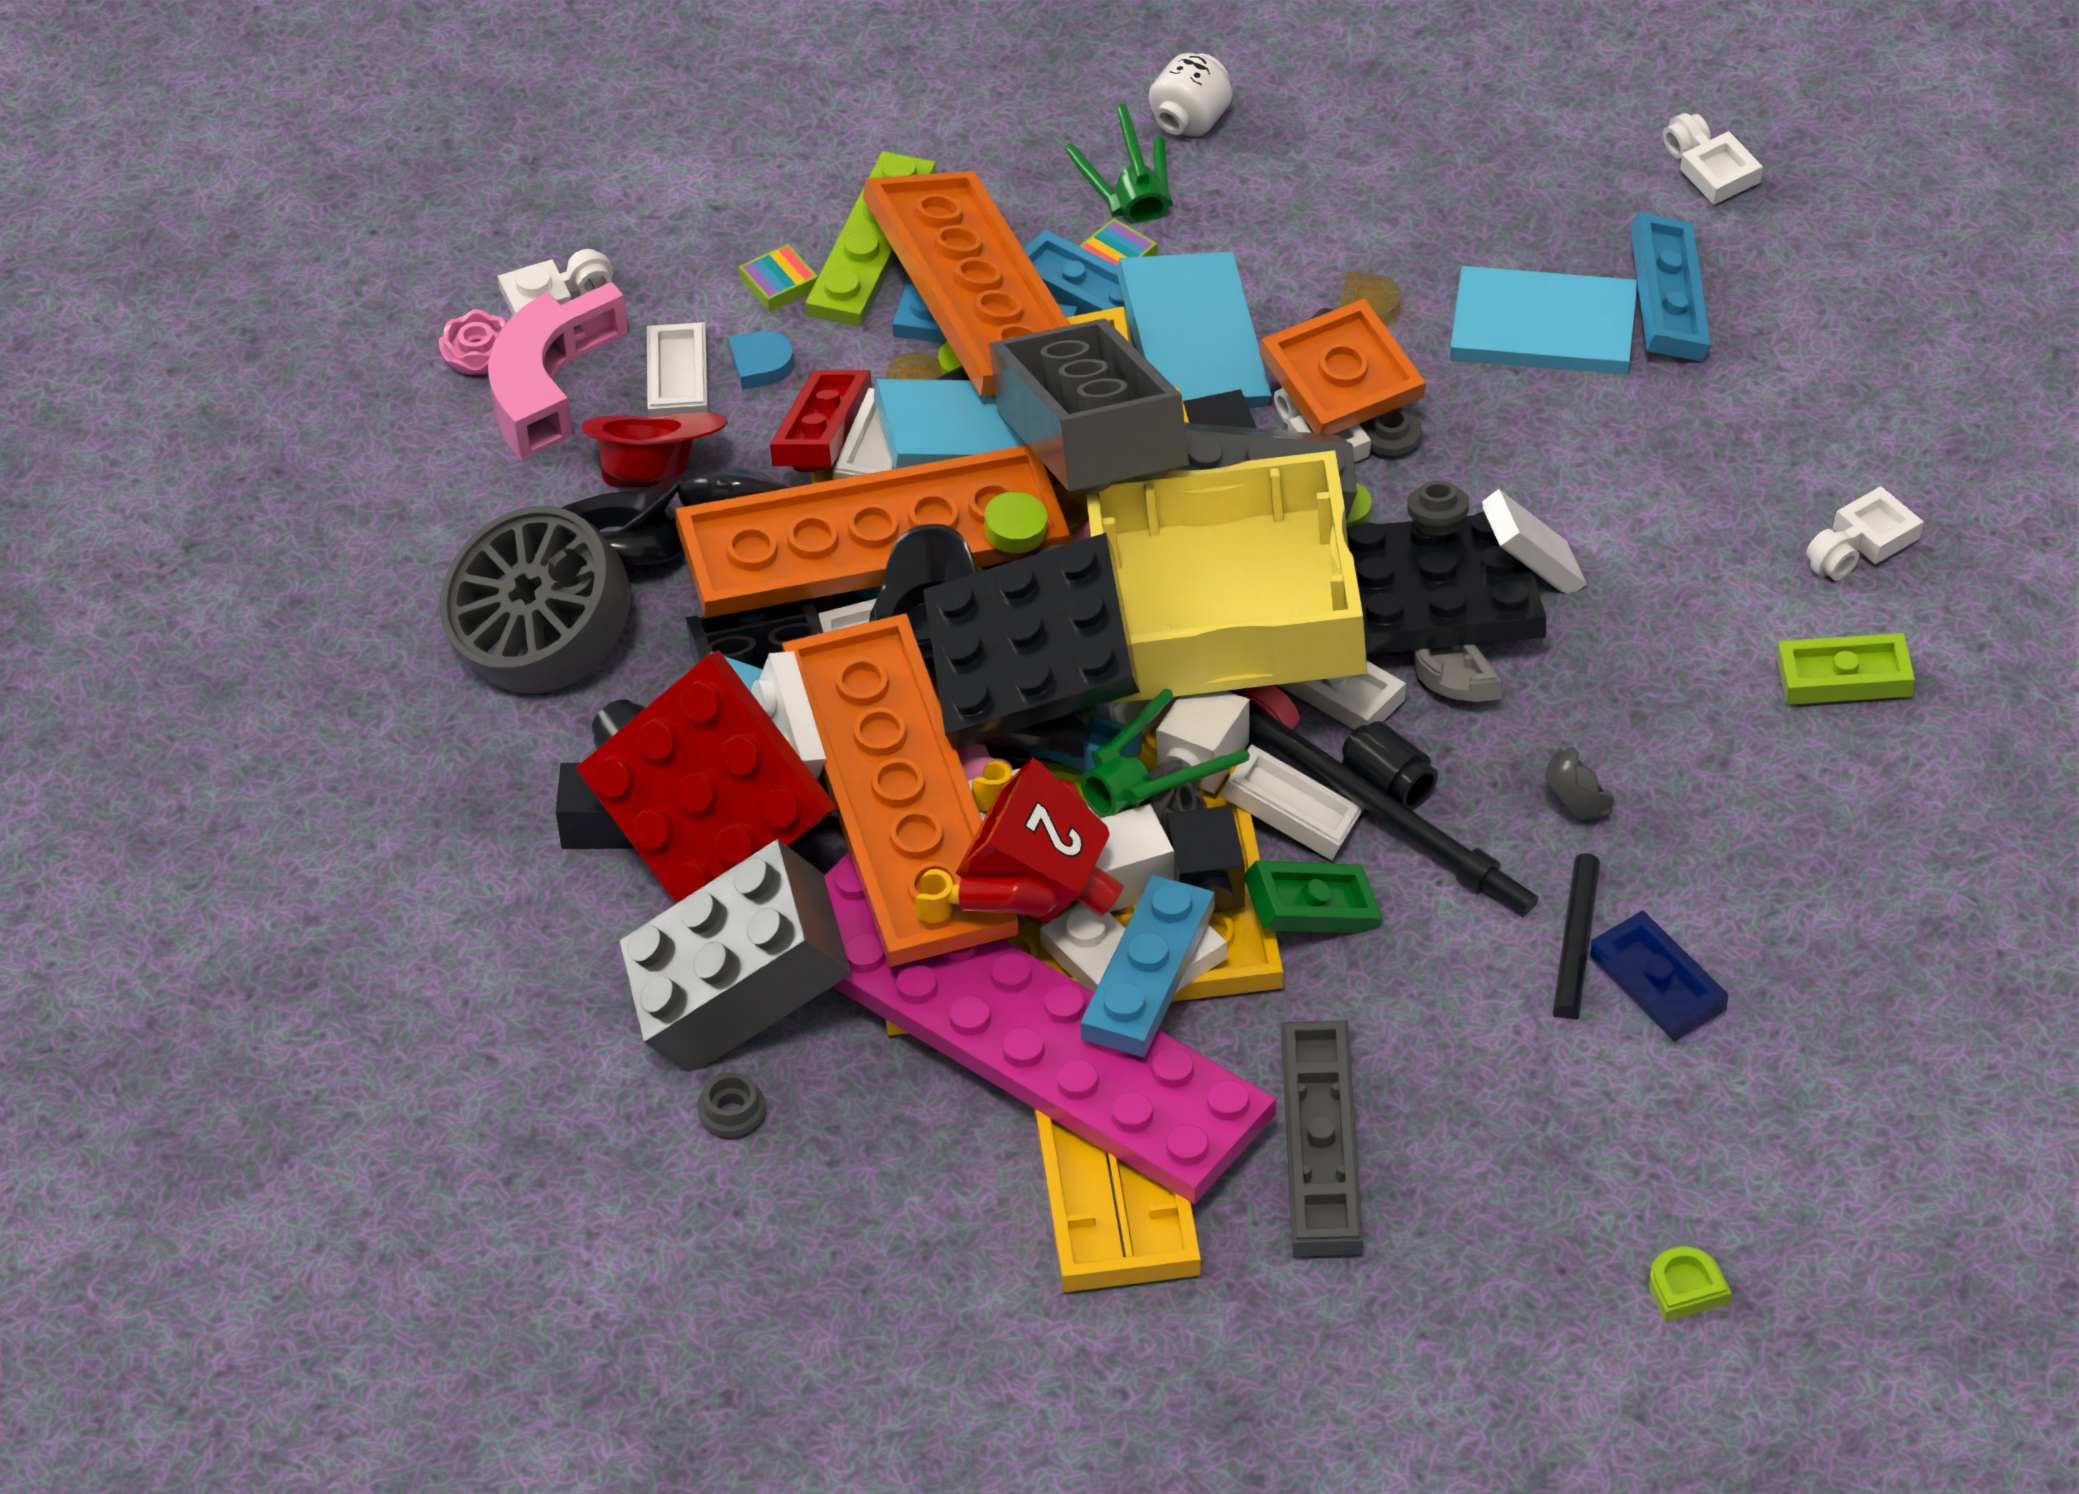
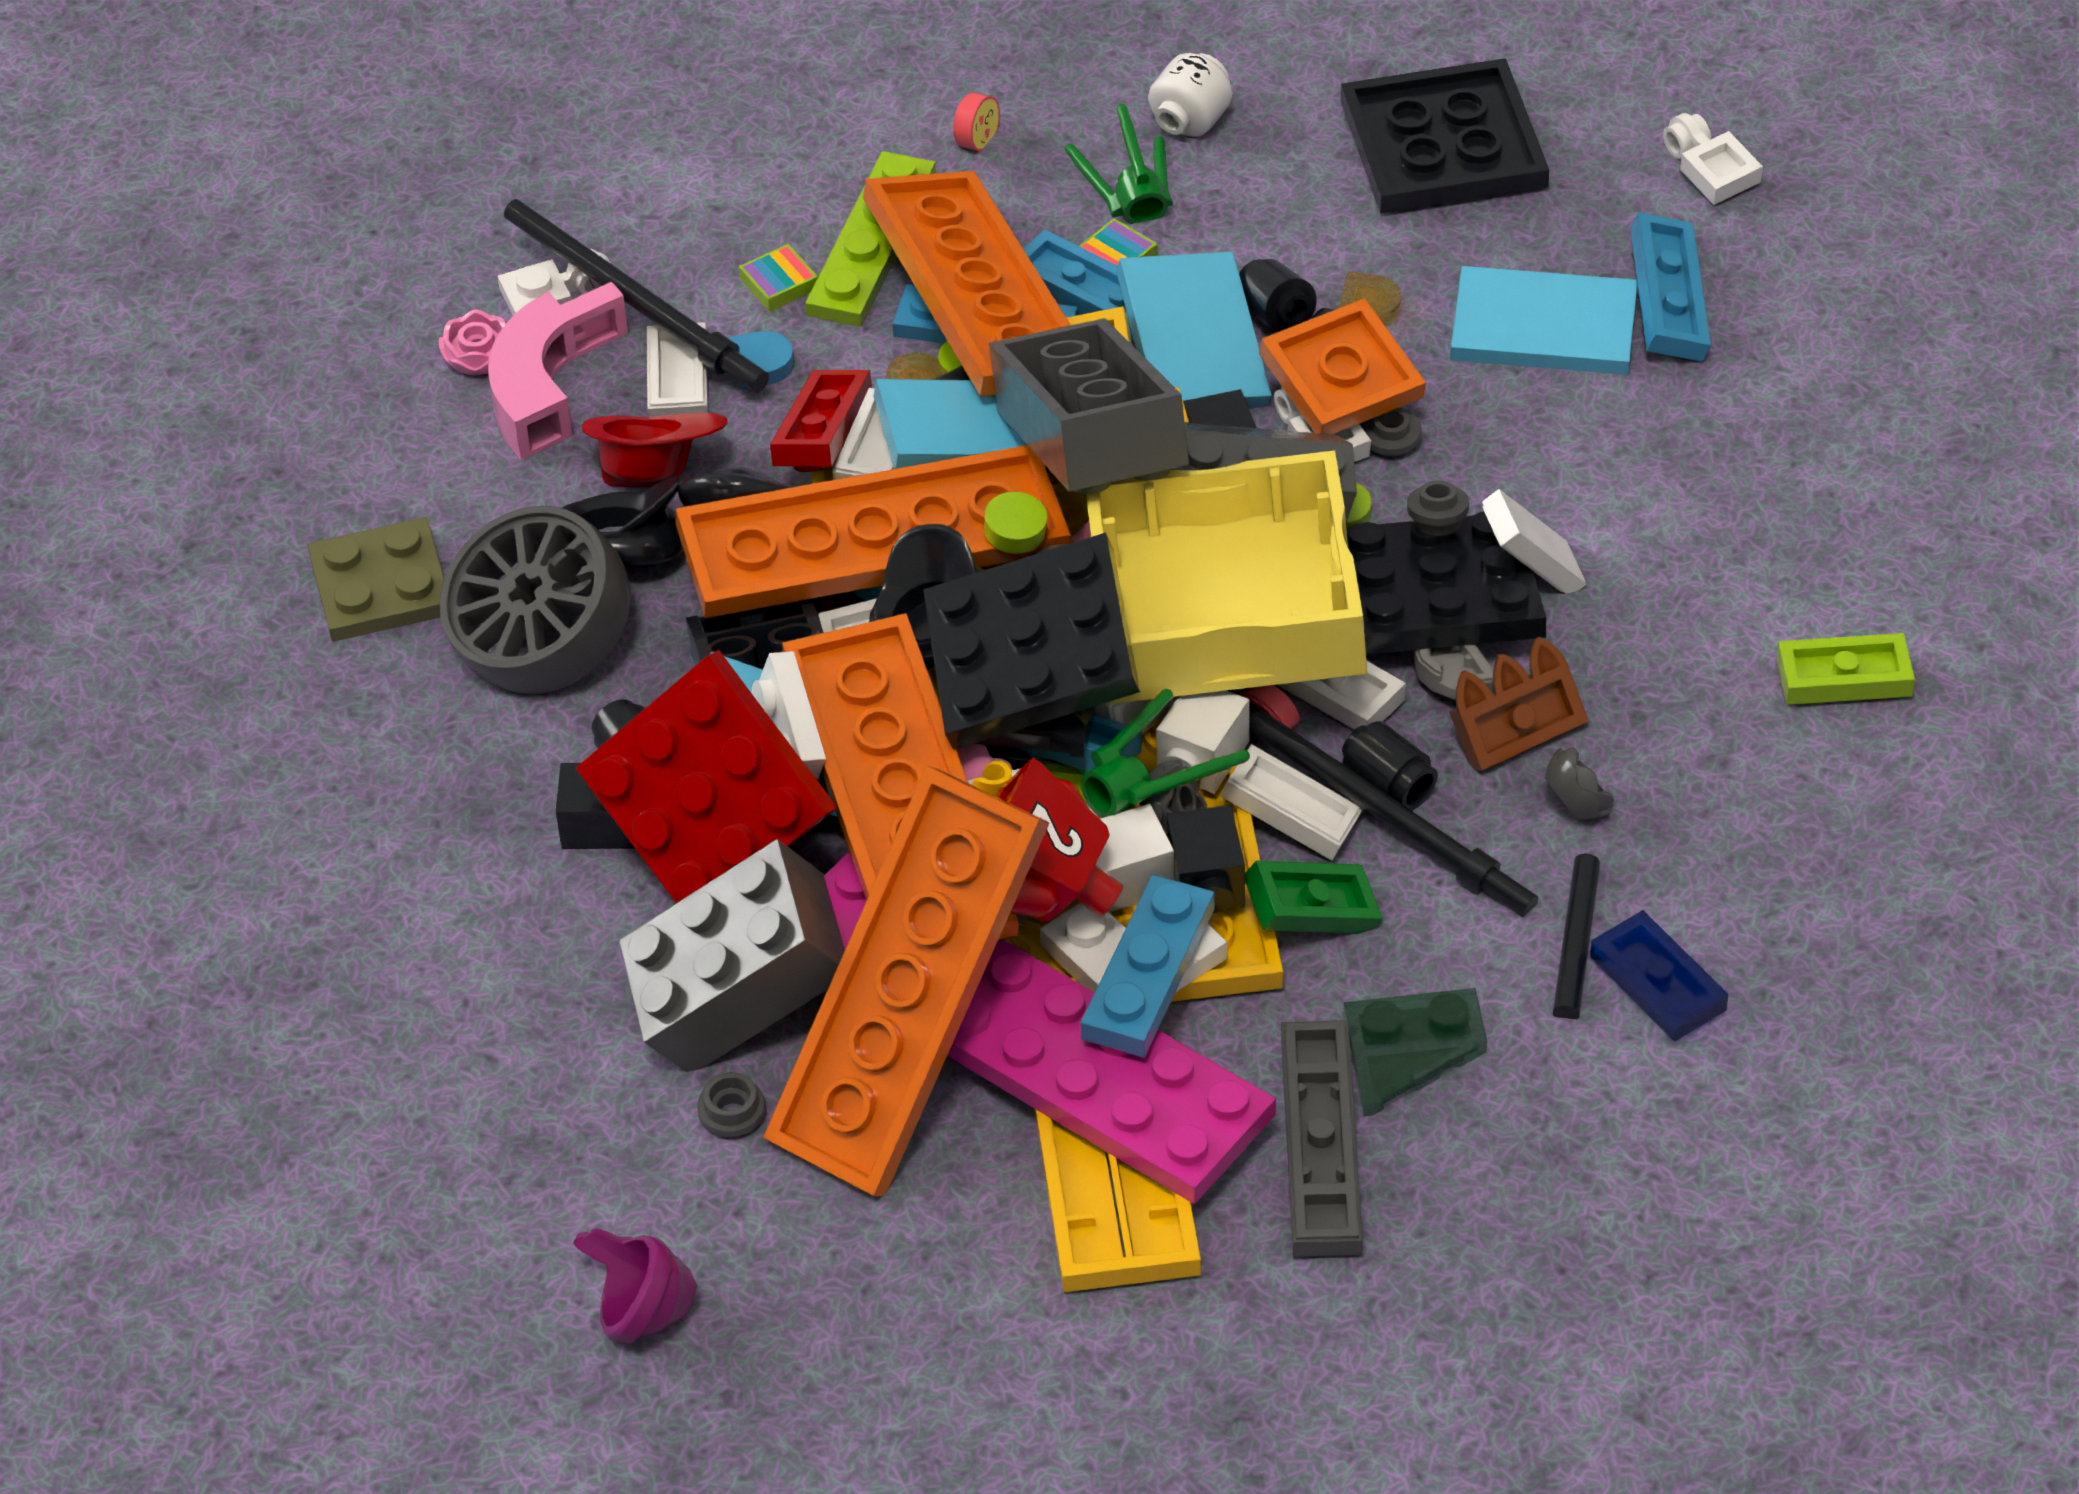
lime tile [1649,1246,1732,1322] -> none
white plate [1806,486,1924,581] -> none
none -> olive plate [307,517,444,642]
none -> black bar [504,199,769,393]
none -> magenta hat [574,1228,697,1344]
none -> orange plate [763,766,1050,1196]
none -> tile [953,92,1000,152]
none -> black brick [1239,259,1317,332]
none -> black plate [1340,58,1549,213]
none -> clear green wing [1343,988,1487,1117]
none -> dark orange plate [1449,637,1589,771]

